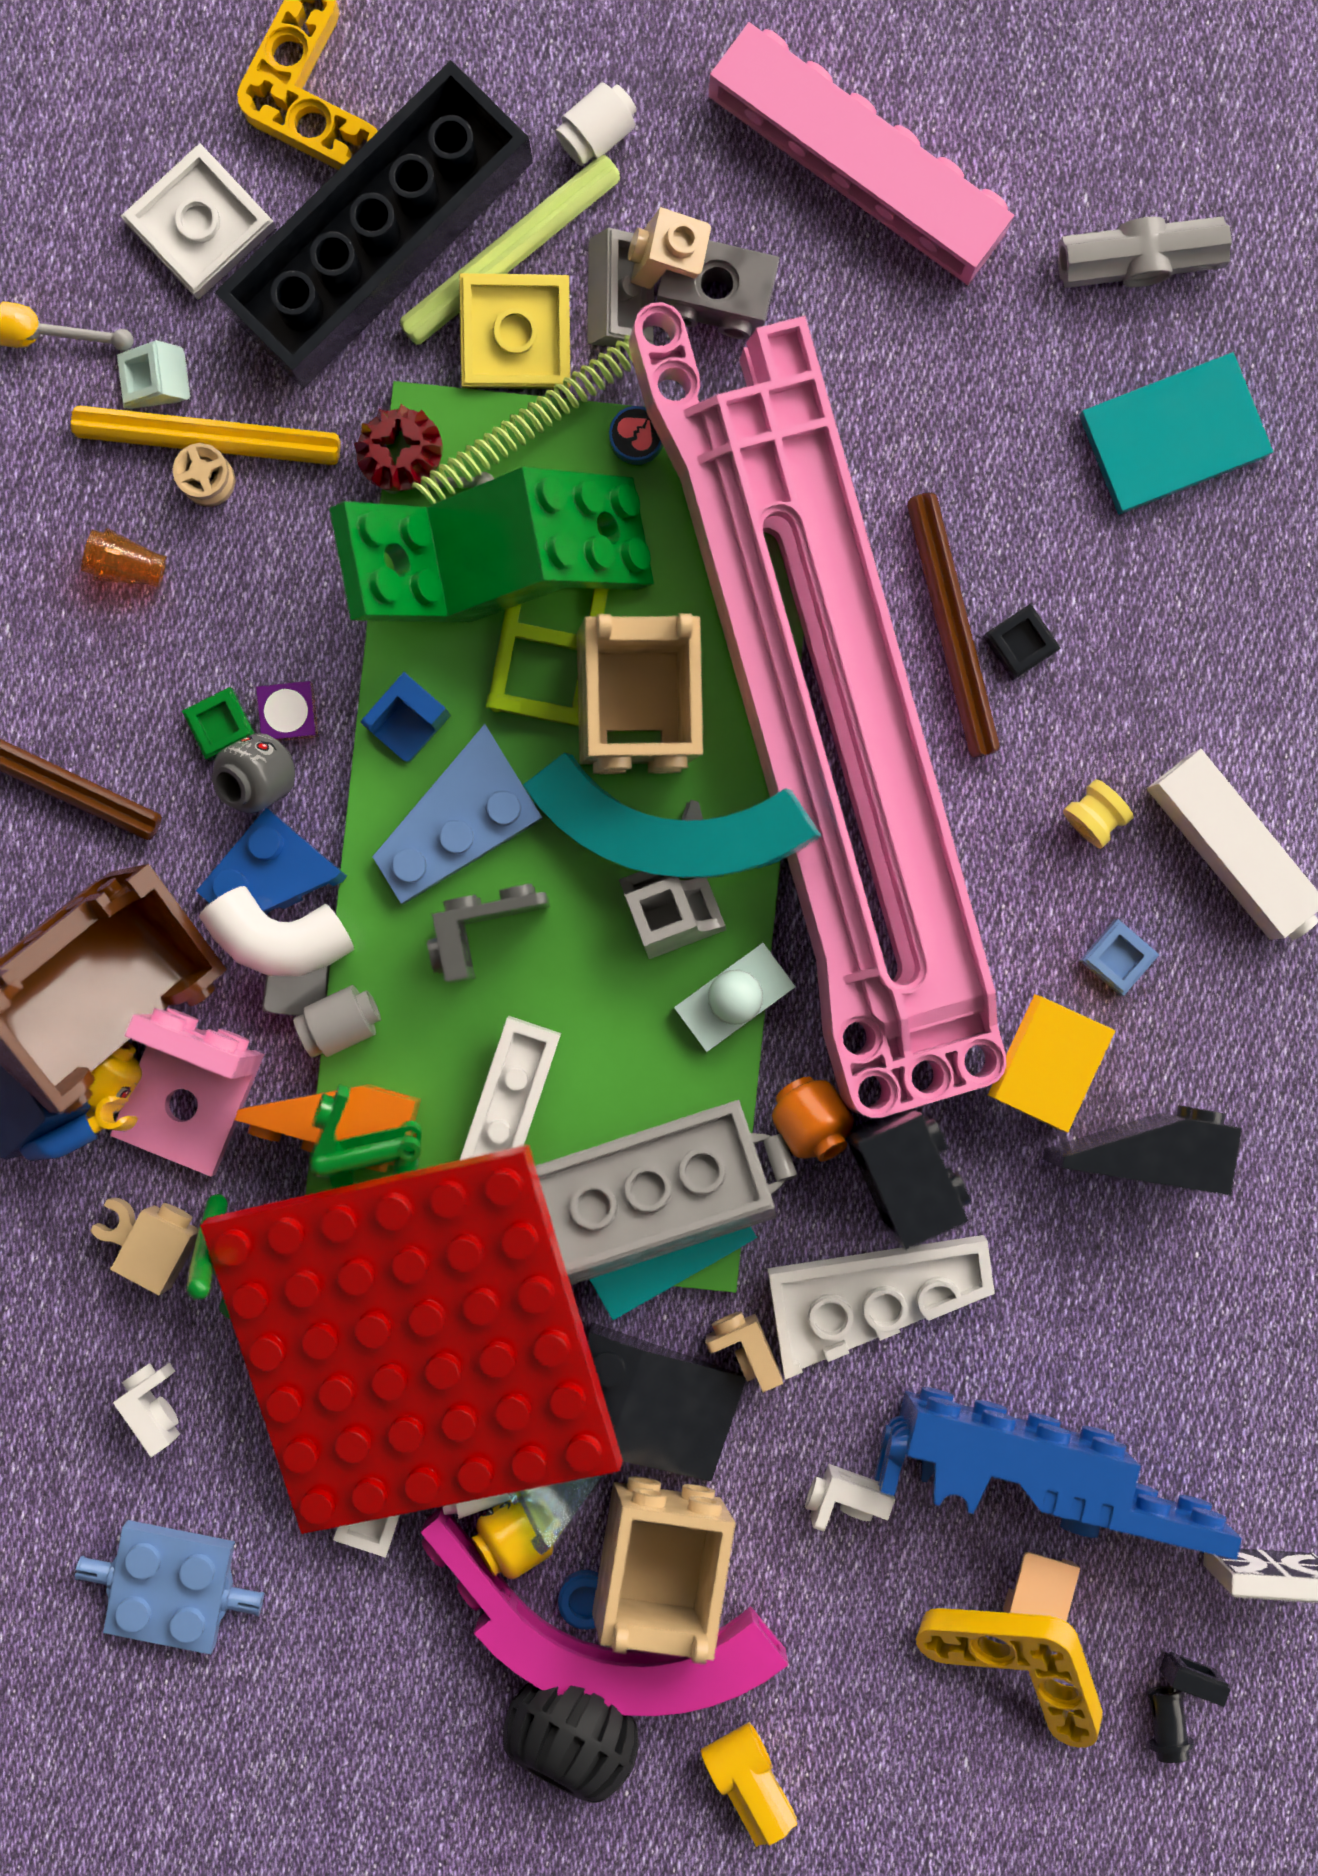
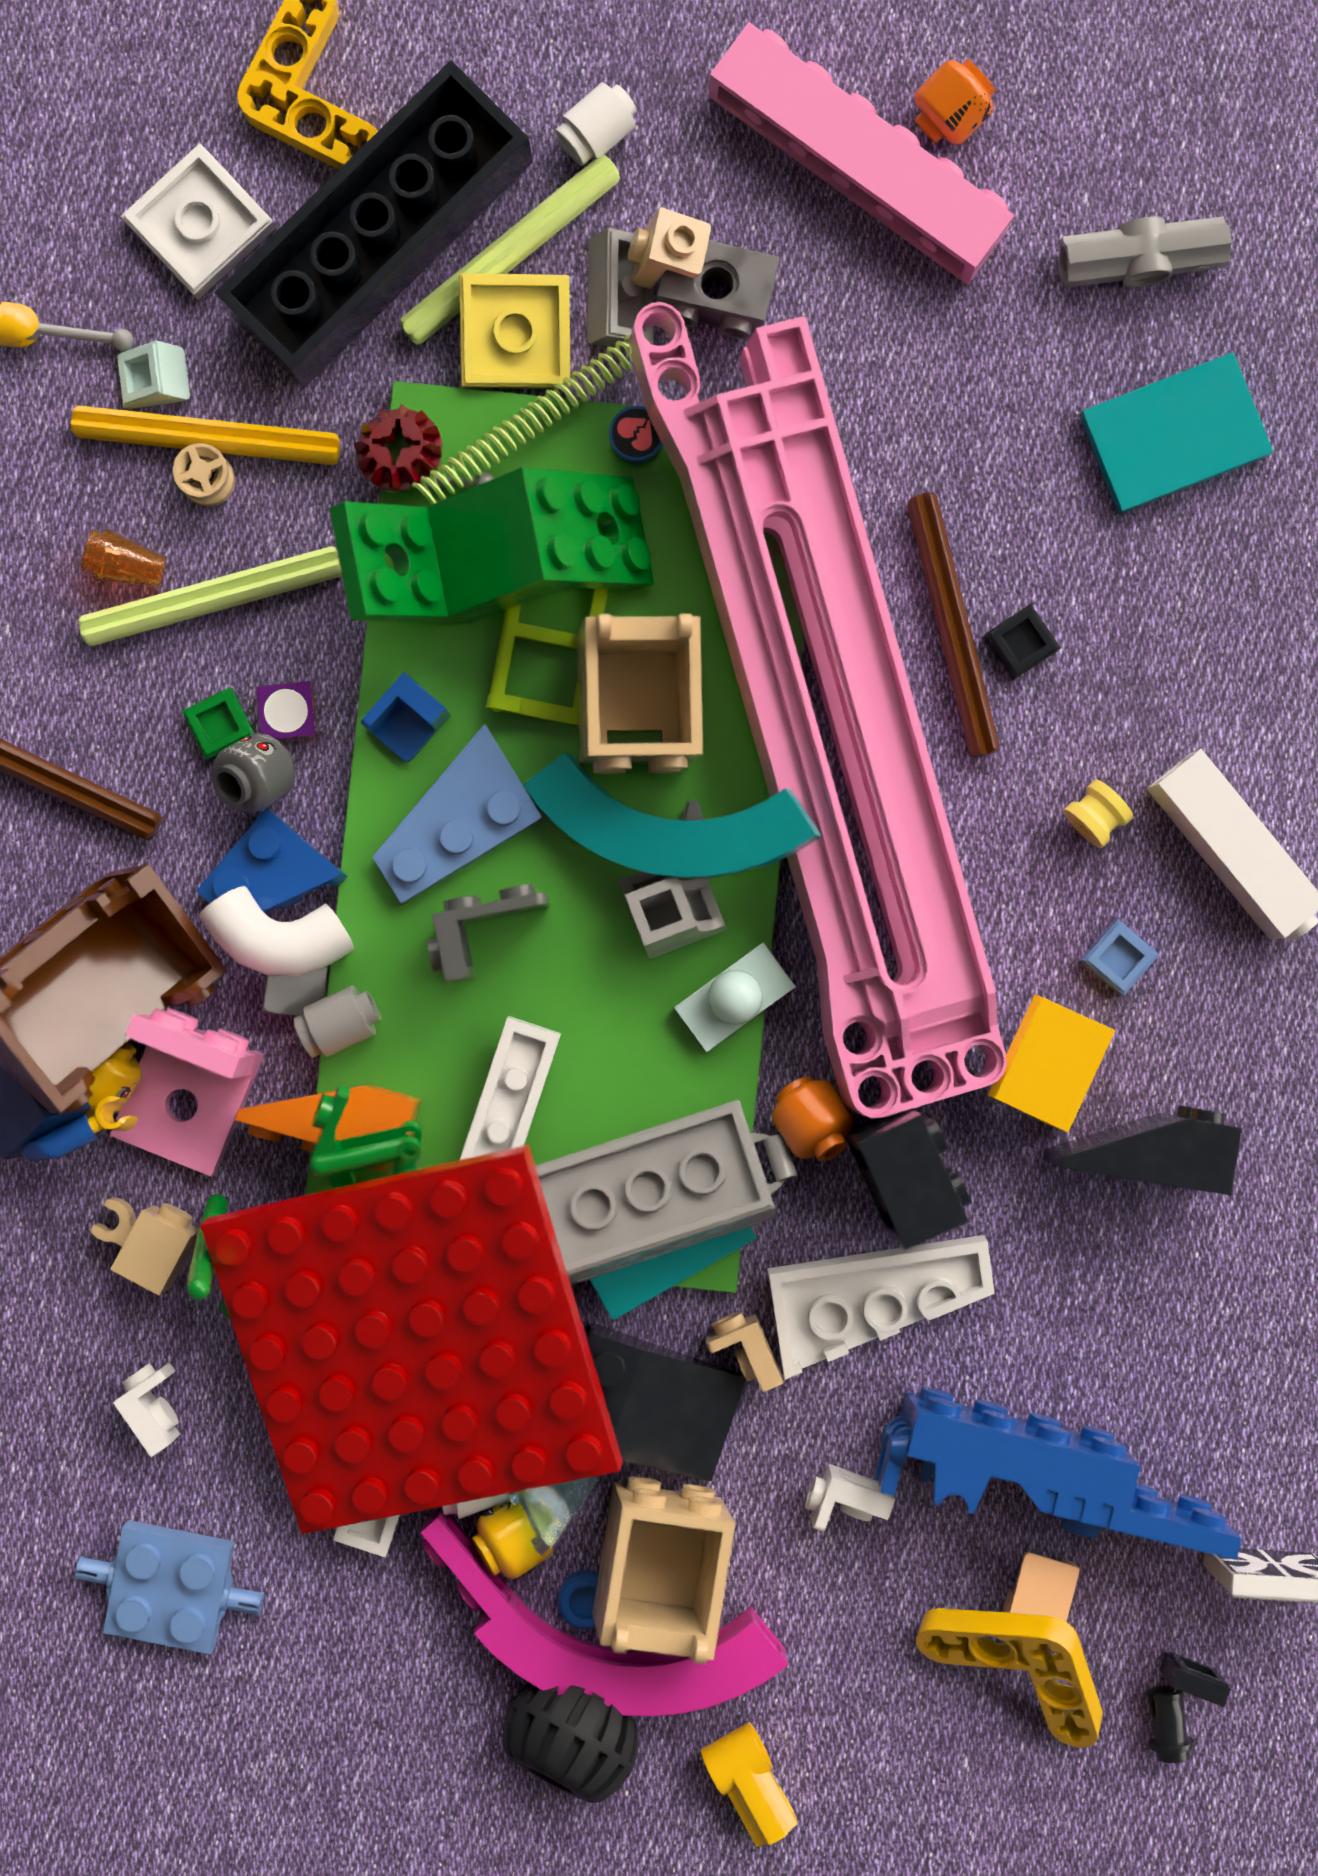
none -> yellowish green axle [78,546,342,646]
none -> orange head [914,58,996,145]

